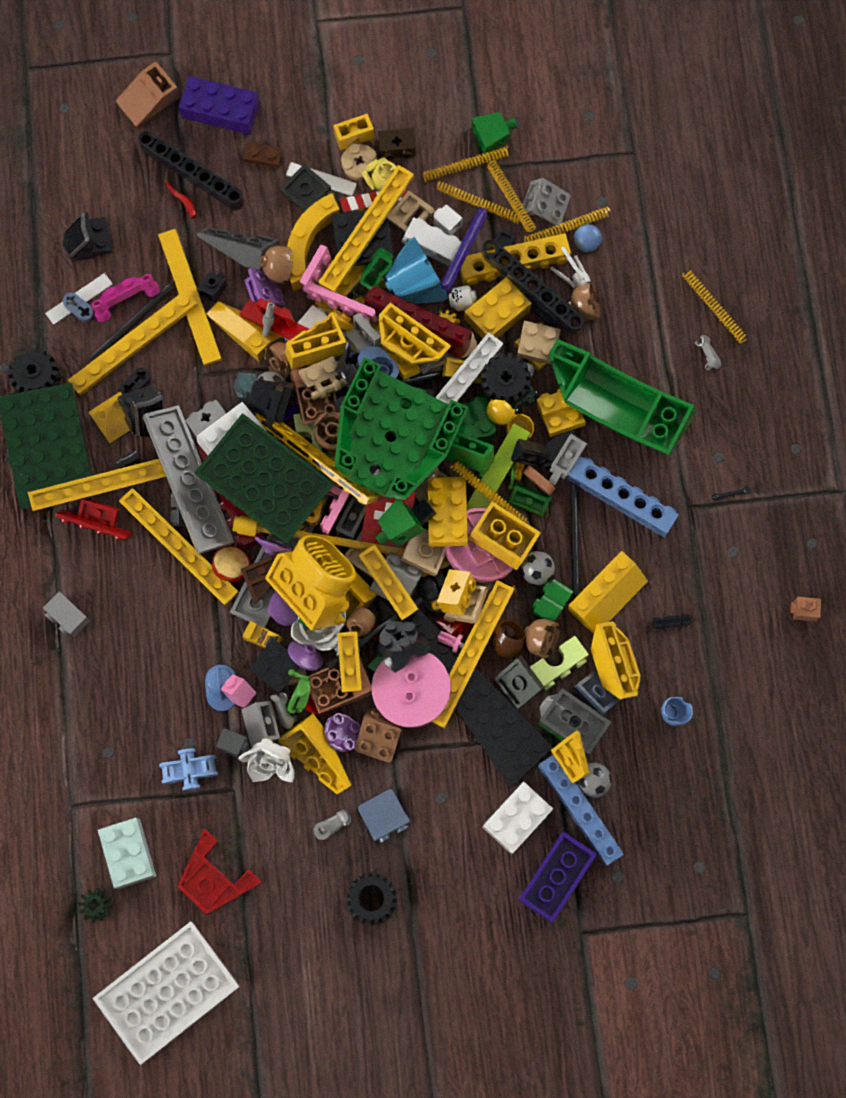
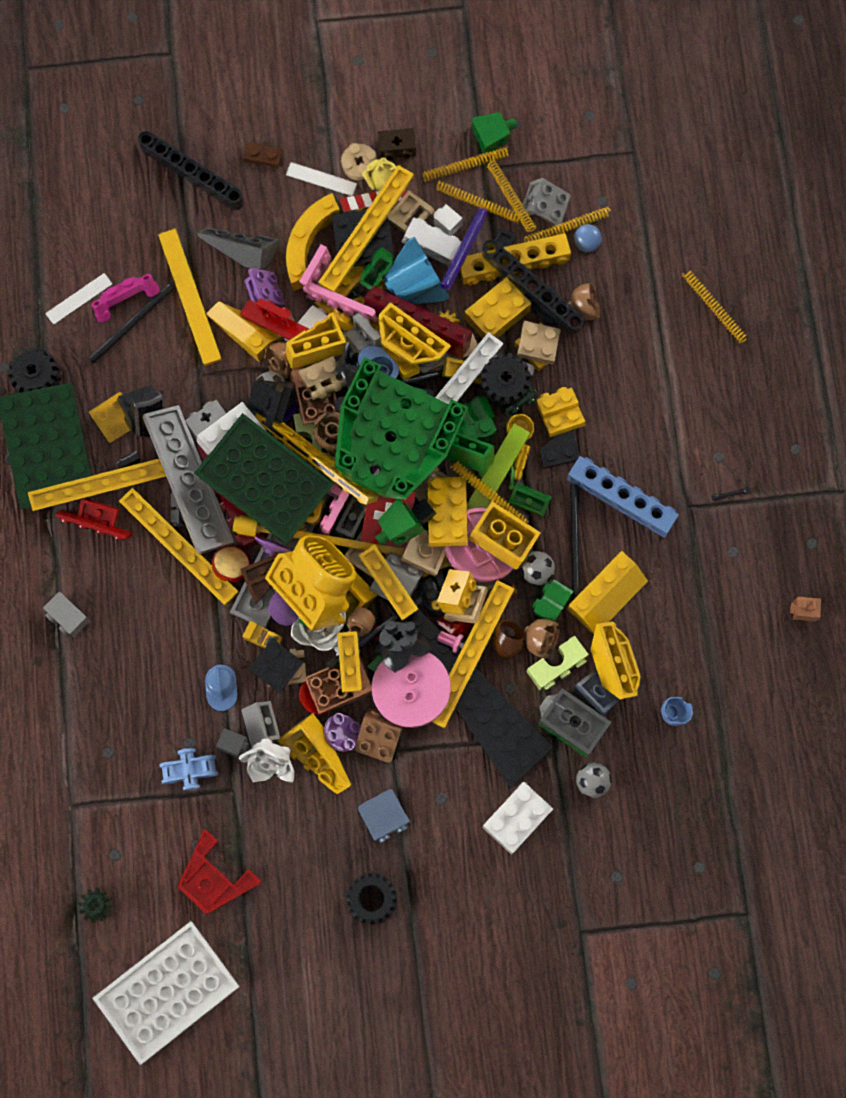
black piece [63,213,112,261] -> none
sand blue beam [63,293,95,323] -> none
yellow plate [68,290,198,396] -> none
light aqua brick [98,818,156,889] -> none
nougat slope [116,62,180,128] -> none
black beam [120,368,151,395] -> none
red animal [166,180,197,219] -> none
dark purple brick [179,76,260,135] -> none
black brick [197,271,227,303] -> none
bright pink brick [220,674,256,708] -> none
clear light blue bracket [233,372,257,398] -> none
medium nougat cylinder [260,246,293,284] -> none
light grey bar [262,302,275,336] -> none
light grey piece [270,692,298,729] -> none
pearl dark grey plate [280,164,331,212] -> none
bright green helmet [287,669,310,714] -> none
medium lavender dish [288,641,323,671] -> none
light grey piece [314,810,352,840] -> none
yellow brick [333,114,374,151] -> none
white head [449,285,477,312] -> none
yellow hair [487,399,515,425] -> none
pearl dark grey plate [494,656,545,710] -> none
black slope [511,439,551,468] -> none
dark purple brick [518,832,597,923] -> none
nougat beam [522,465,556,496] -> none
medium blue brick [538,755,624,867] -> none
green slope [548,339,696,455] -> none
light grey hinge [549,434,588,485] -> none
white plant [550,247,591,289] -> none
yellow wing [551,730,589,784] -> none
black axle [652,614,691,629] -> none
light grey piece [695,335,721,371] -> none

